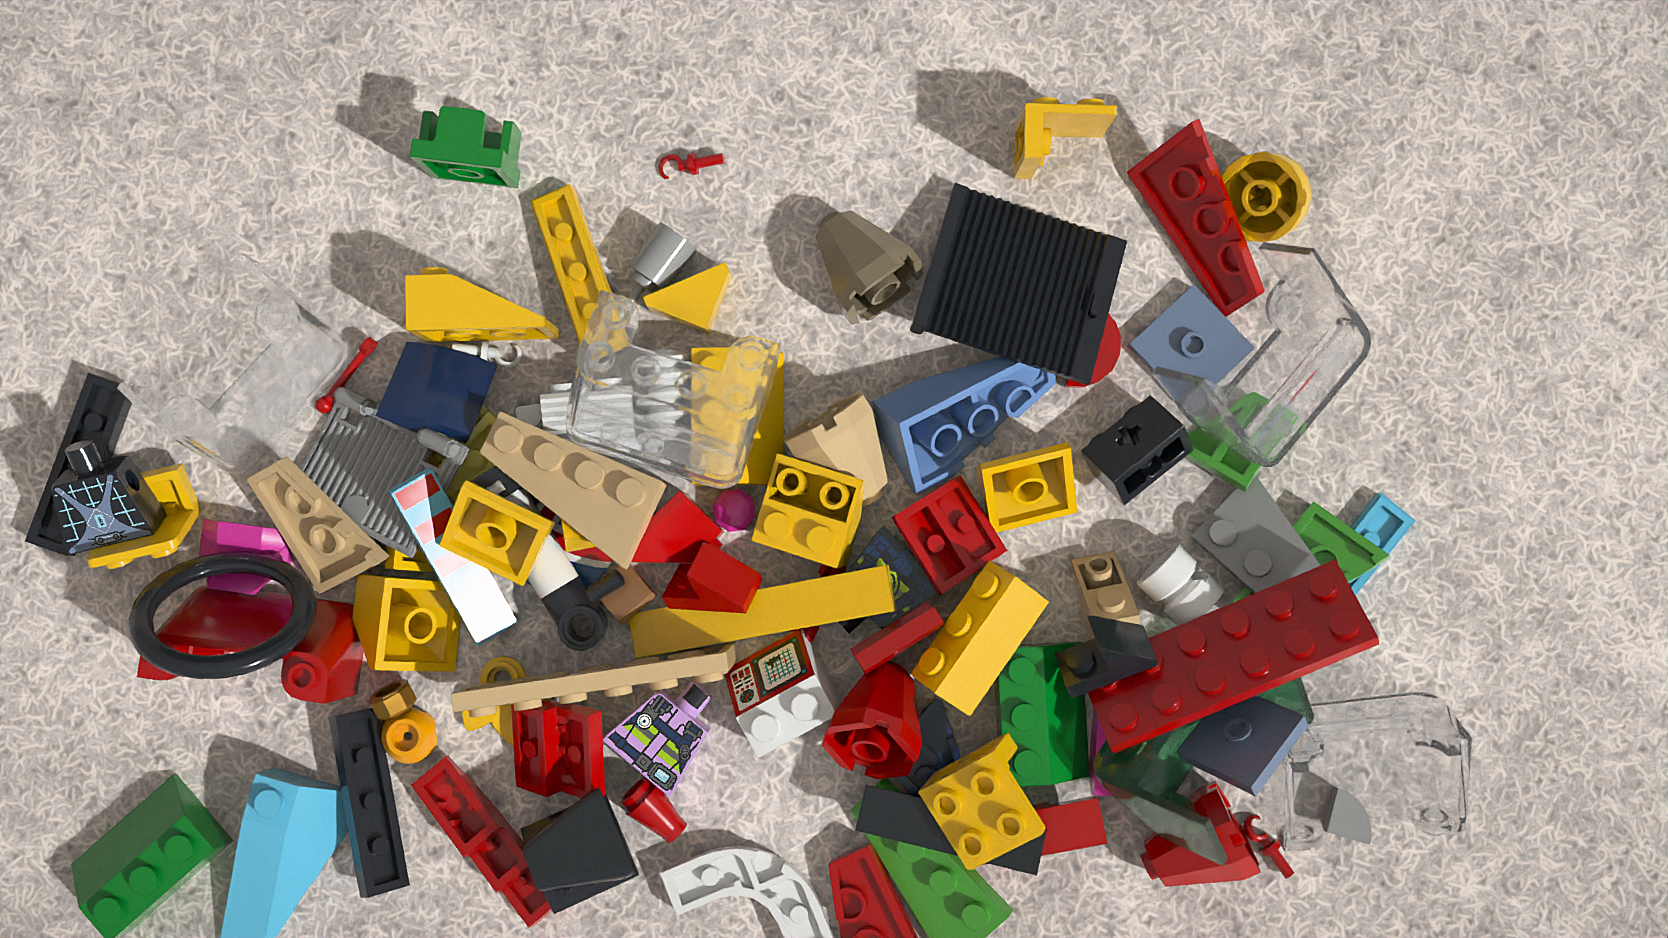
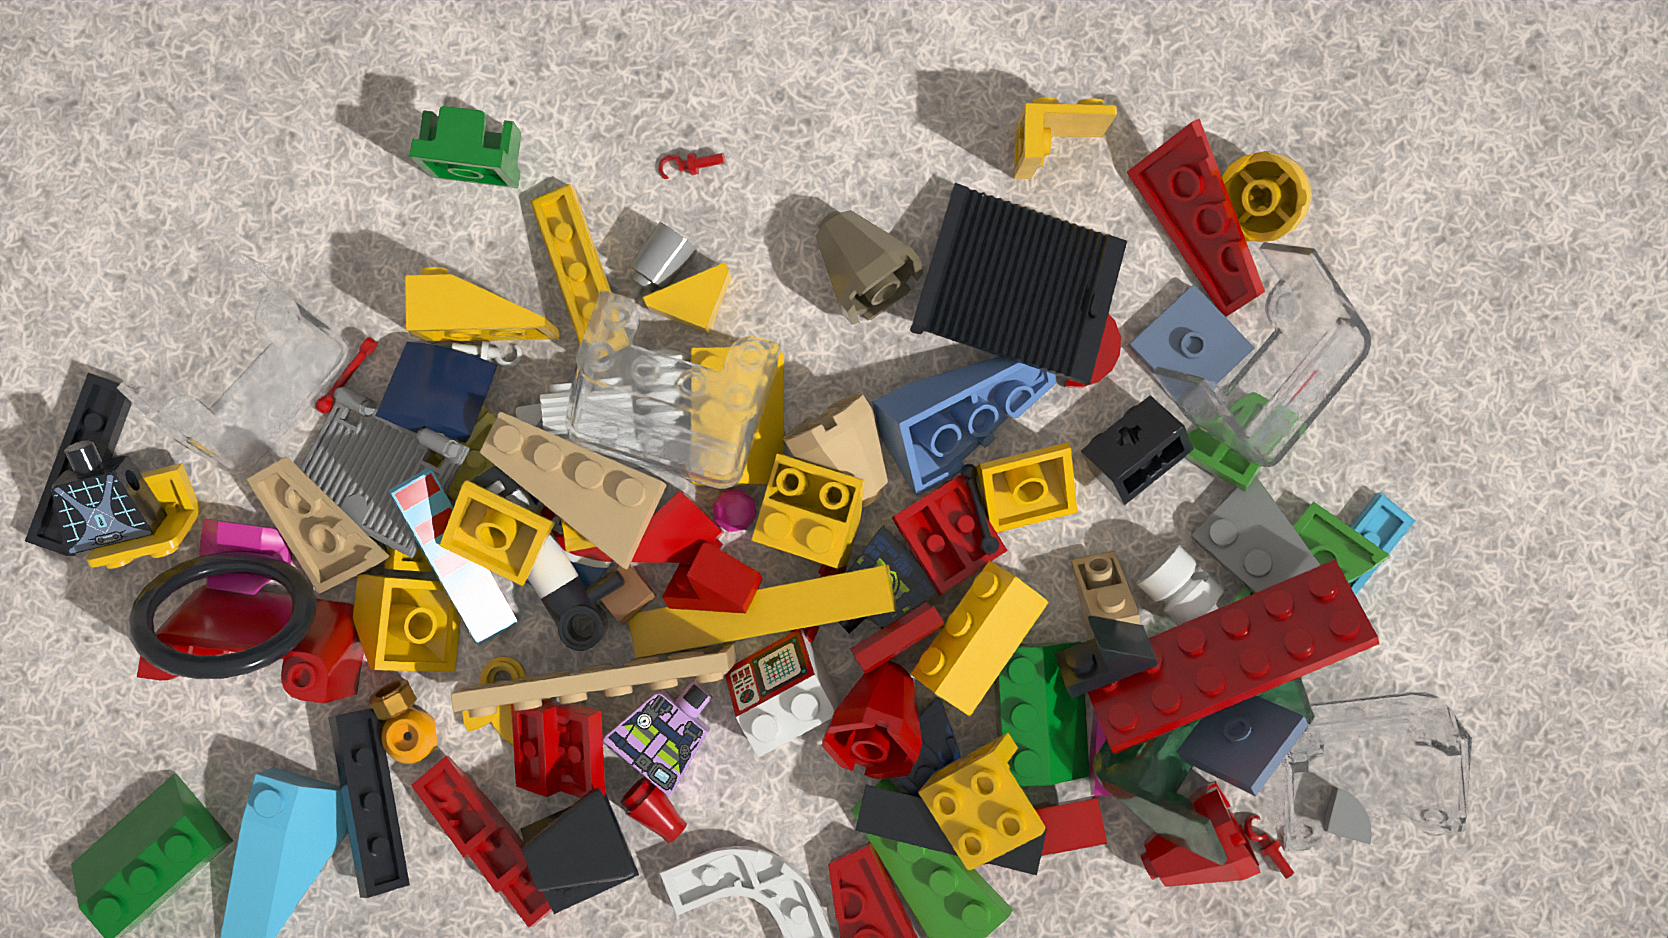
none -> black hinge [961,464,999,555]

